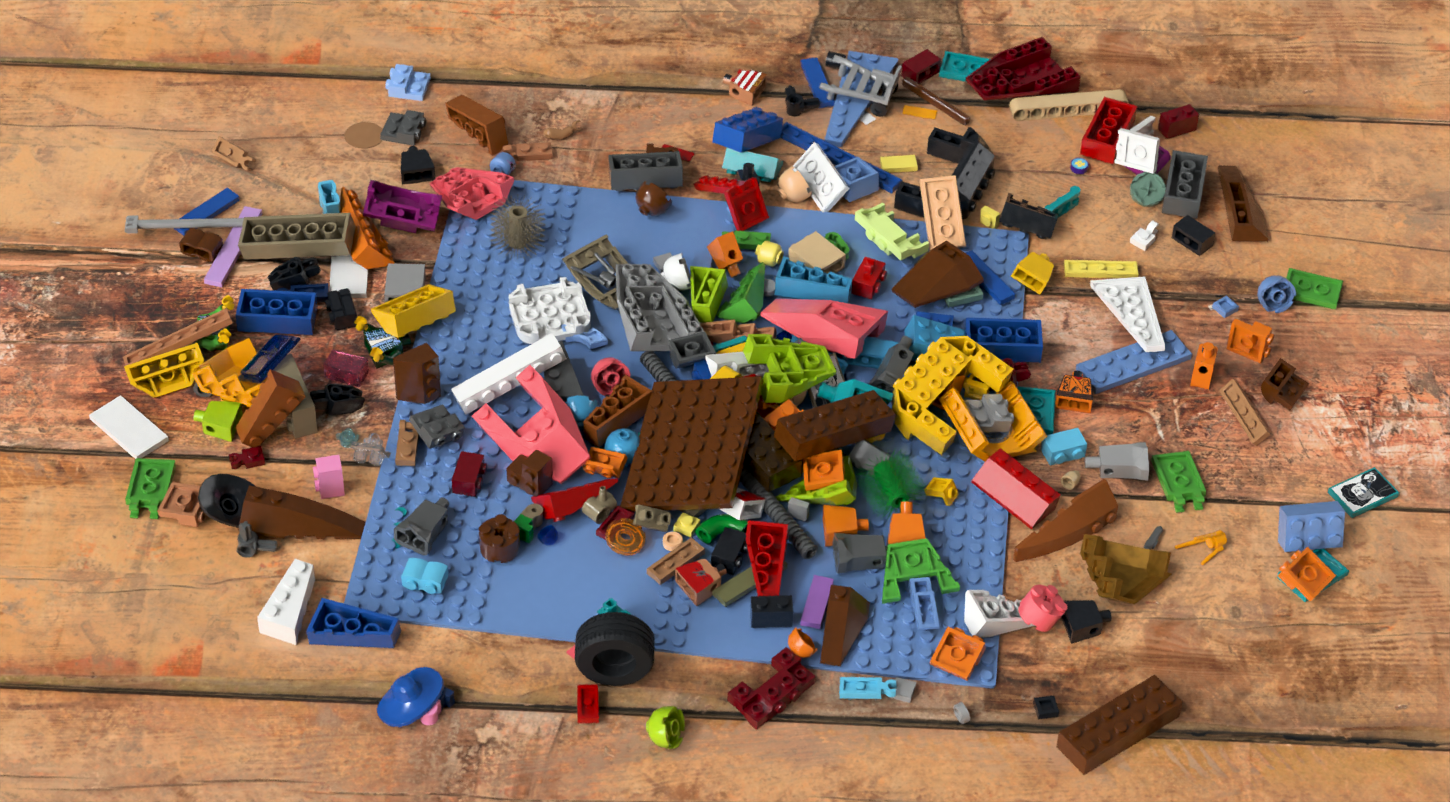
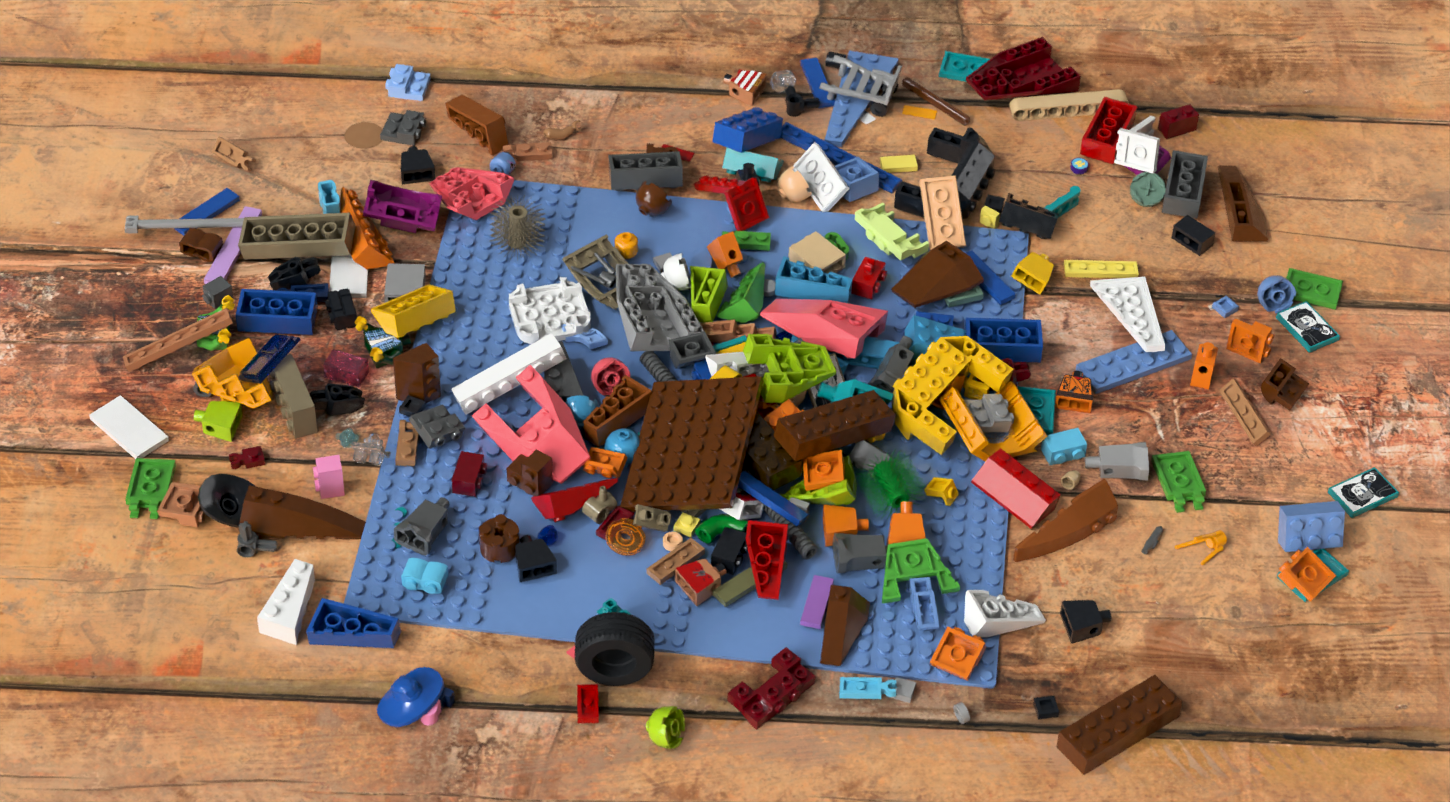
yellow wedge [124,343,204,398] -> none
dark orange wedge [235,369,306,447] -> none
leg [514,504,543,543] -> none
black brick [750,595,793,628] -> none
light yellow head [755,240,784,267] -> none
orange hair [788,627,817,658] -> none
dark red brick [901,49,941,84] -> none
coral brick [1018,585,1068,632] -> none
pearl gold panel [1080,534,1172,605] -> none
white plate [1130,220,1159,251] -> none
none -> dark grey brick [202,276,233,309]
none -> black plate [399,395,426,417]
none -> black torso [515,535,557,582]
none -> light orange head [615,232,638,260]
none -> blue tile [738,471,809,526]
none -> clear head [770,70,796,93]
none -> black plate [984,195,1005,215]
none -> tile [1276,301,1340,353]

